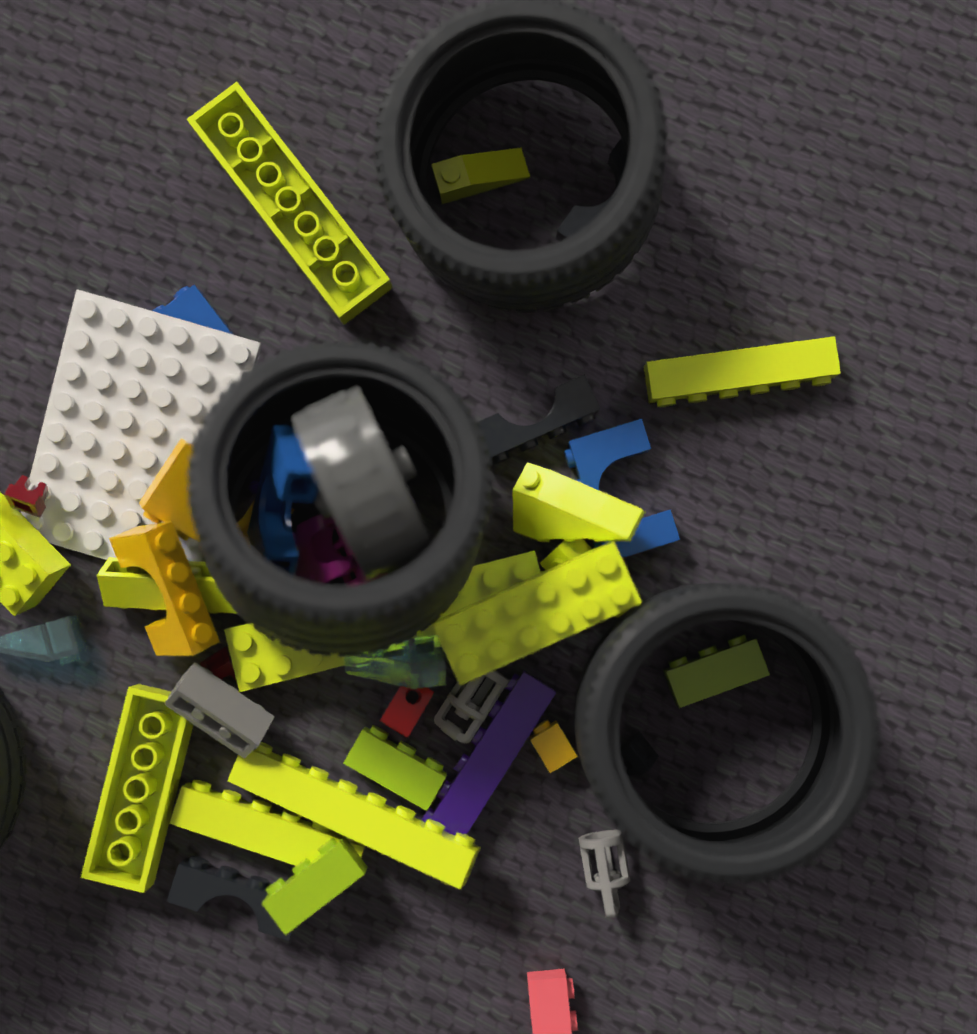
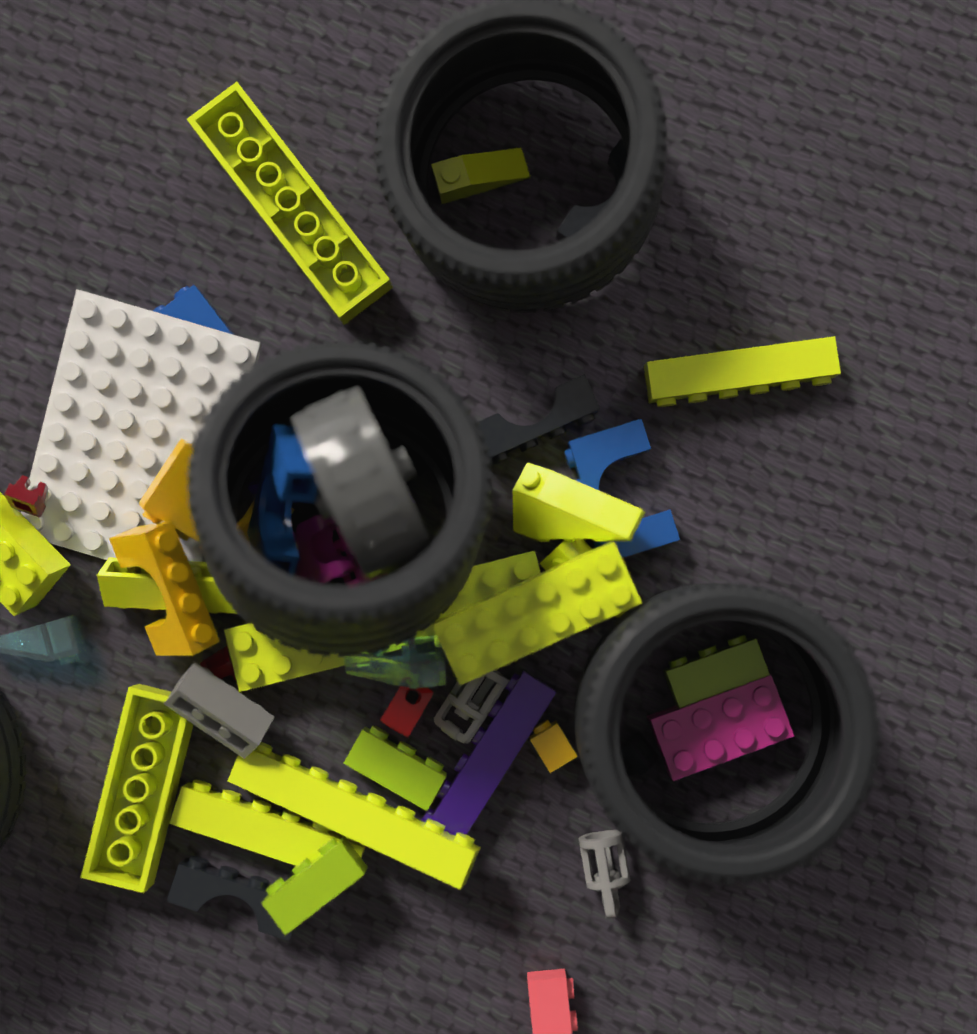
none -> dark pink brick [647,675,794,781]

